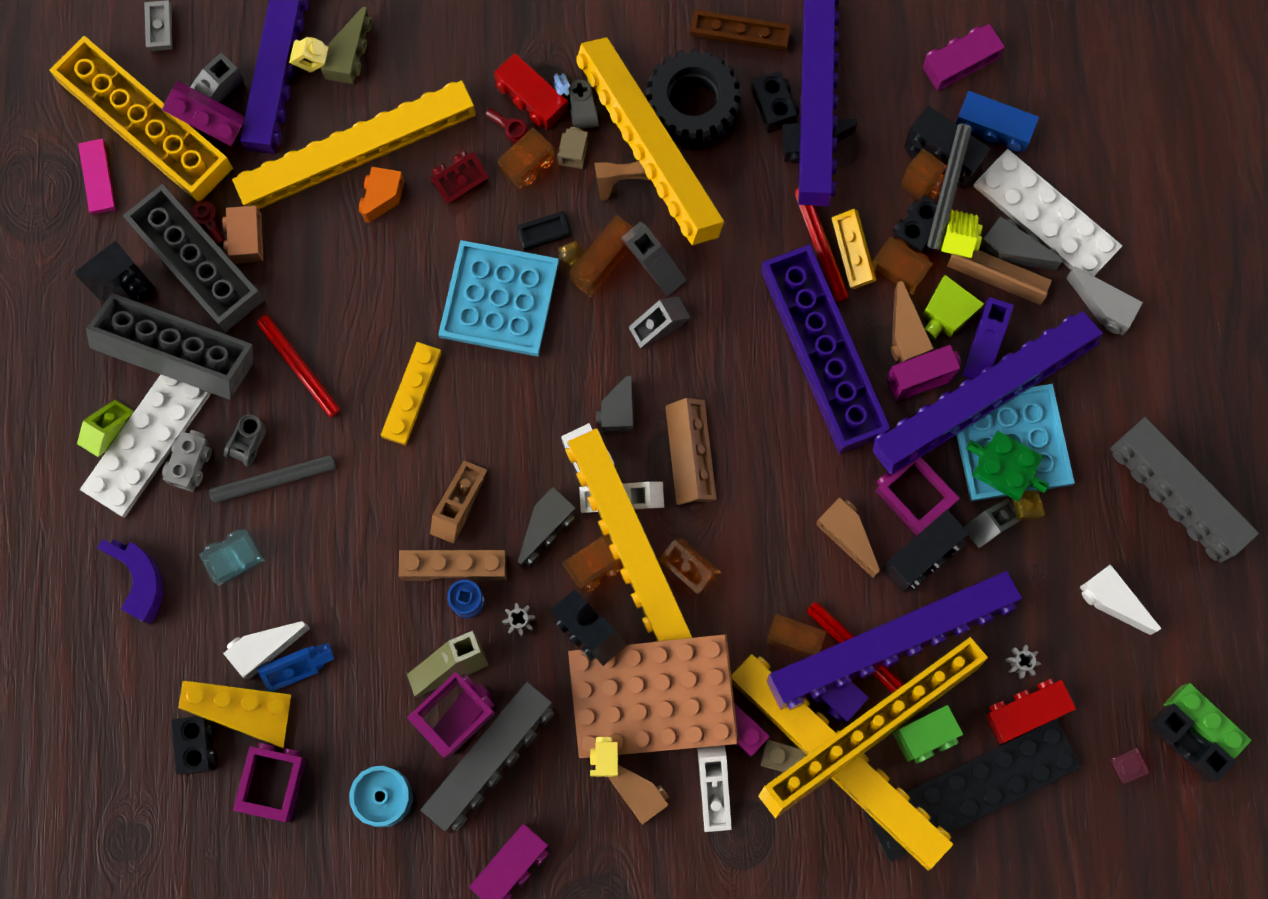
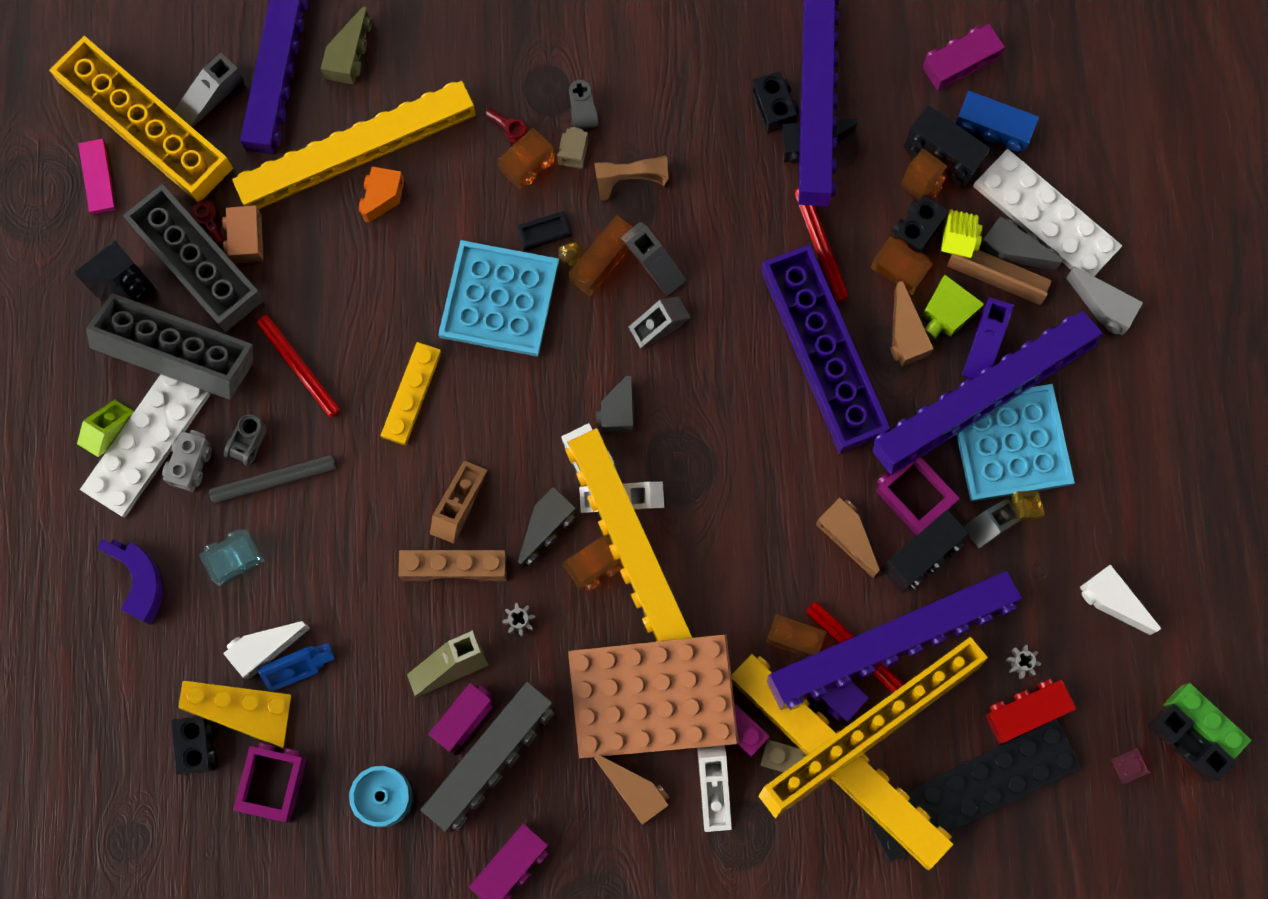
light grey plate [144,0,173,52] -> none
magenta brick [162,80,245,146] -> none
light yellow brick [289,37,329,73] -> none
magenta window [407,672,495,760] -> none
dark red bracket [429,150,489,204] -> none
blue wheel [447,580,485,619] -> none
red brick [494,53,568,131] -> none
black arch [551,589,627,666] -> none
light blue axle [553,73,570,96] -> none
yellow brick [577,37,724,245] -> none
light yellow brick [590,737,618,777] -> none
black tyre [646,49,741,150] -> none
clear orange brick [658,538,722,594] -> none
medium nougat panel [665,398,717,505] -> none
reddish brown plate [690,9,791,51] -> none
yellow plate [832,209,877,289] -> none
magenta window [886,345,961,403] -> none
bright green brick [892,705,963,764] -> none
dark grey axle [927,124,972,250] -> none
green plate [966,430,1049,501] -> none
dark grey brick [1110,417,1259,563] -> none

